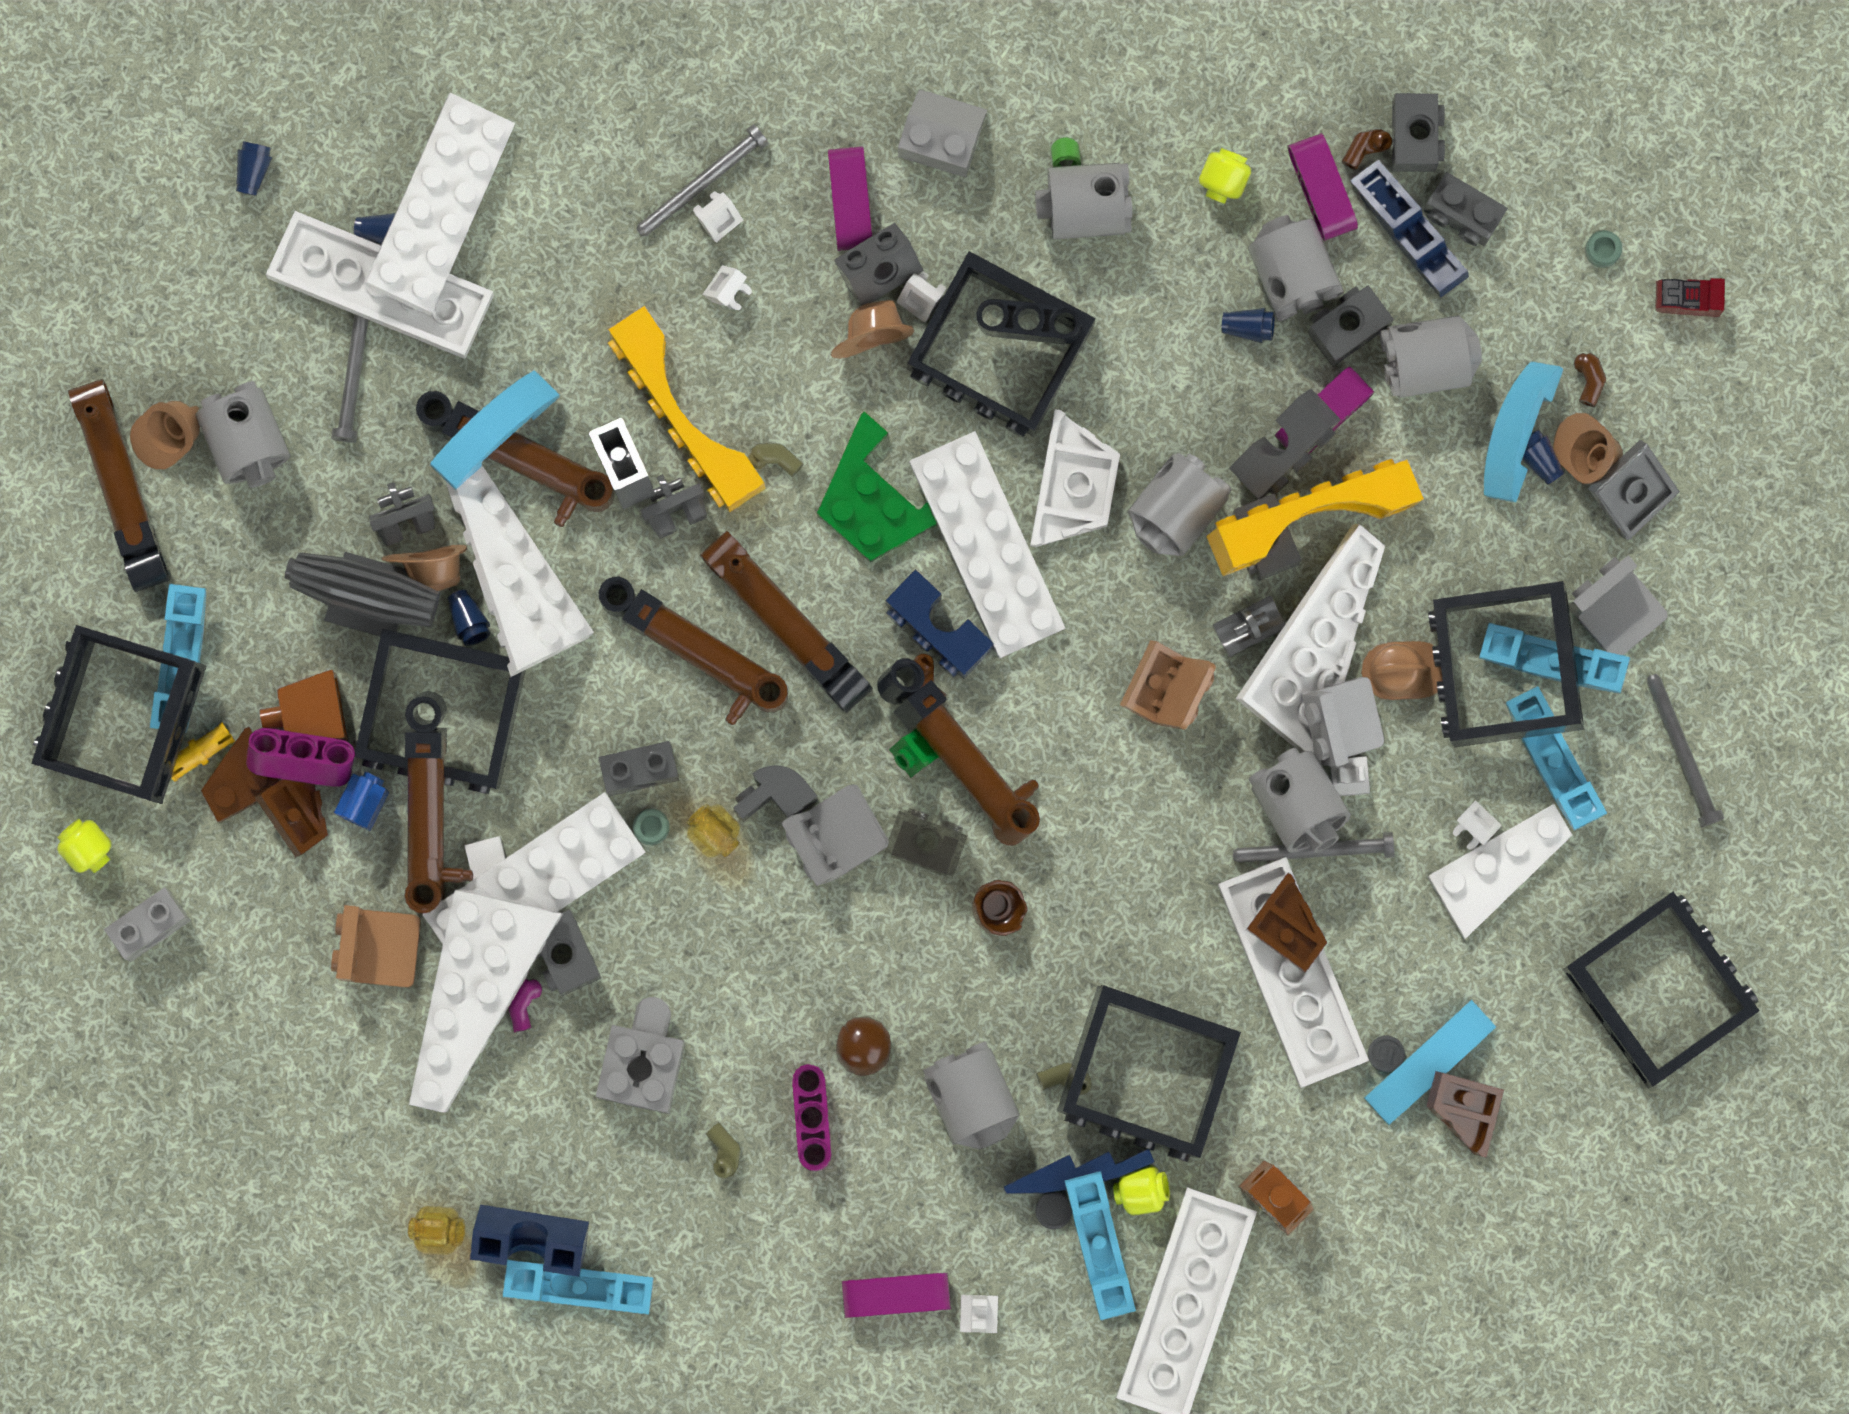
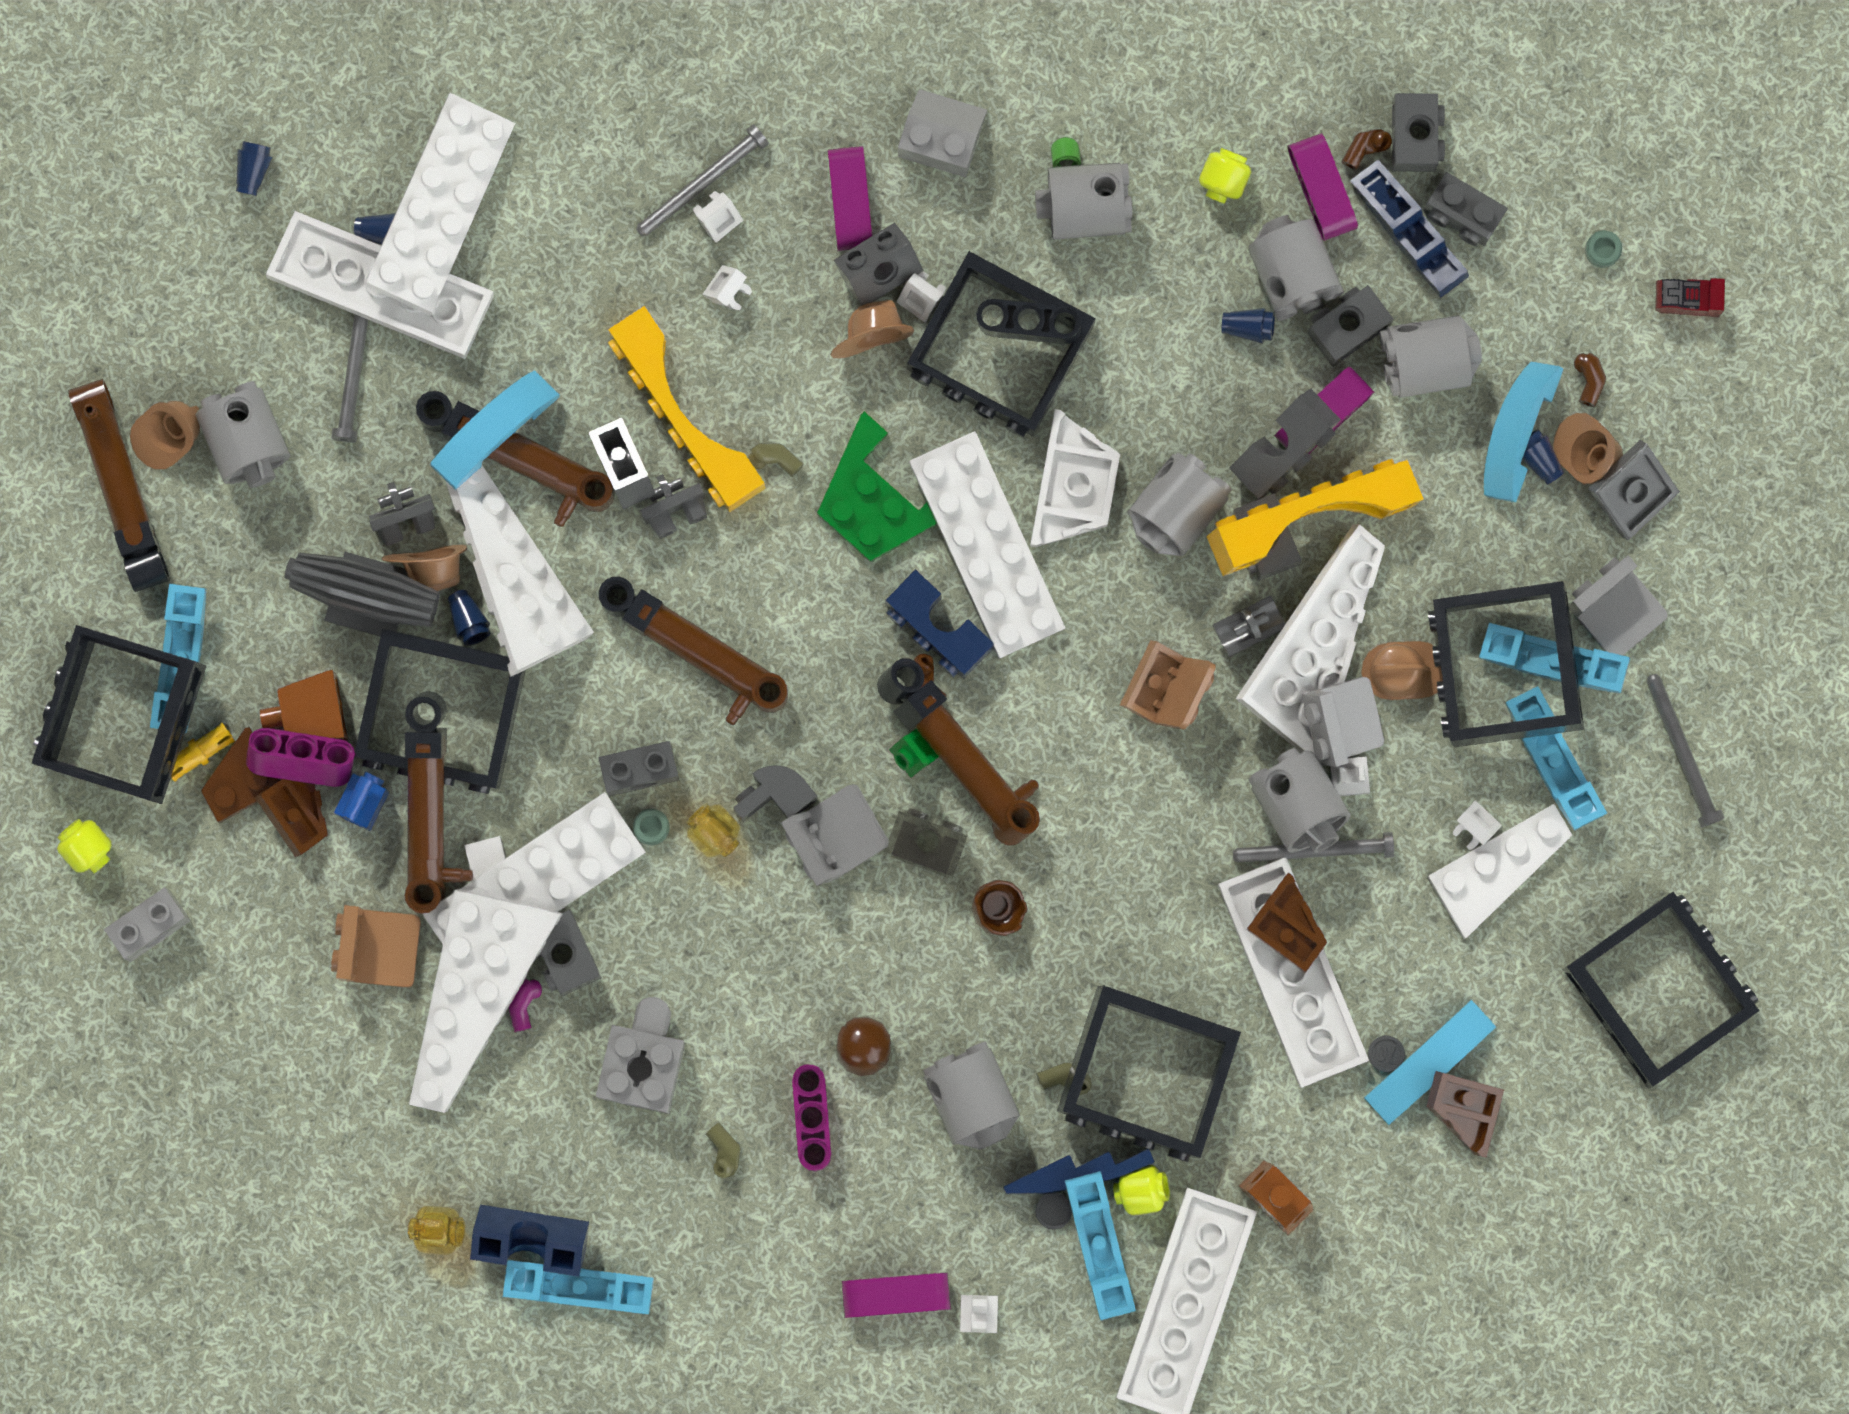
reddish brown piece [700,531,873,713] -> none

